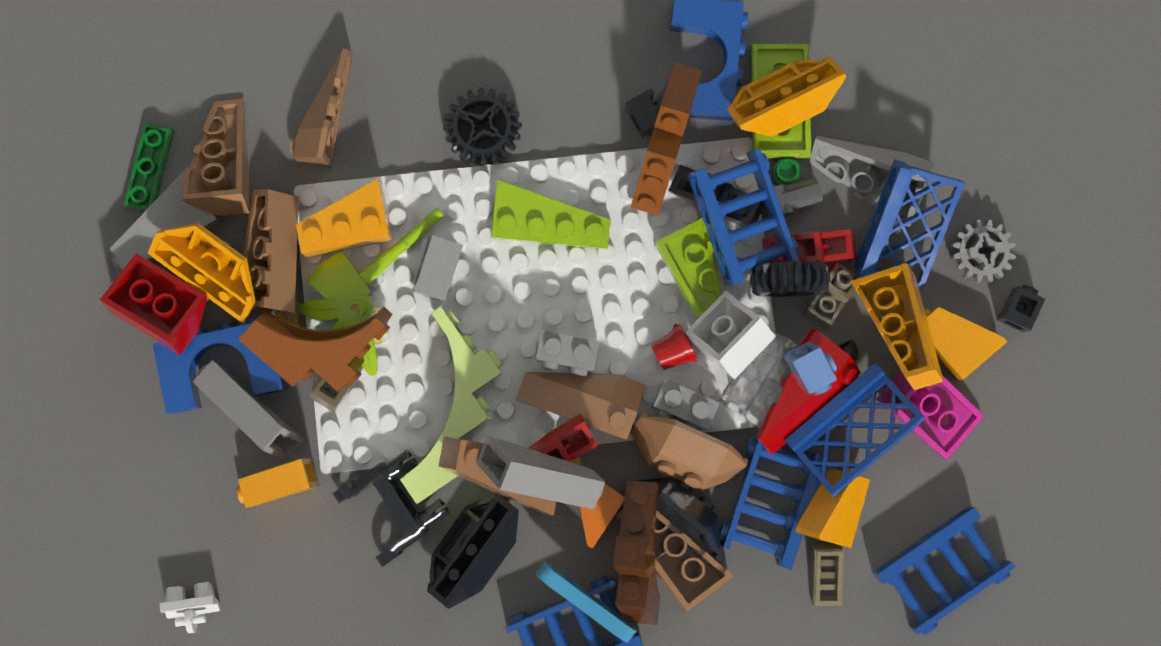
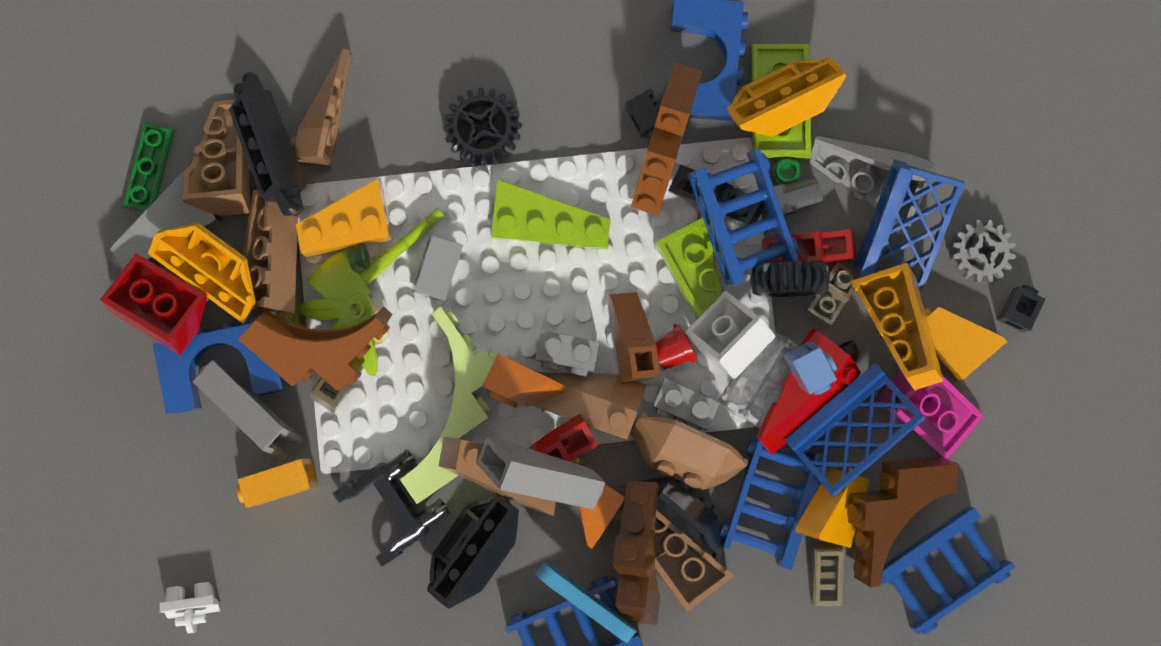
none -> black hinge [229,72,306,216]
none -> clear green bush [347,243,371,272]
none -> orange slope [483,354,567,408]
none -> dark orange slope [608,292,660,382]
none -> reddish brown arch [847,456,959,588]

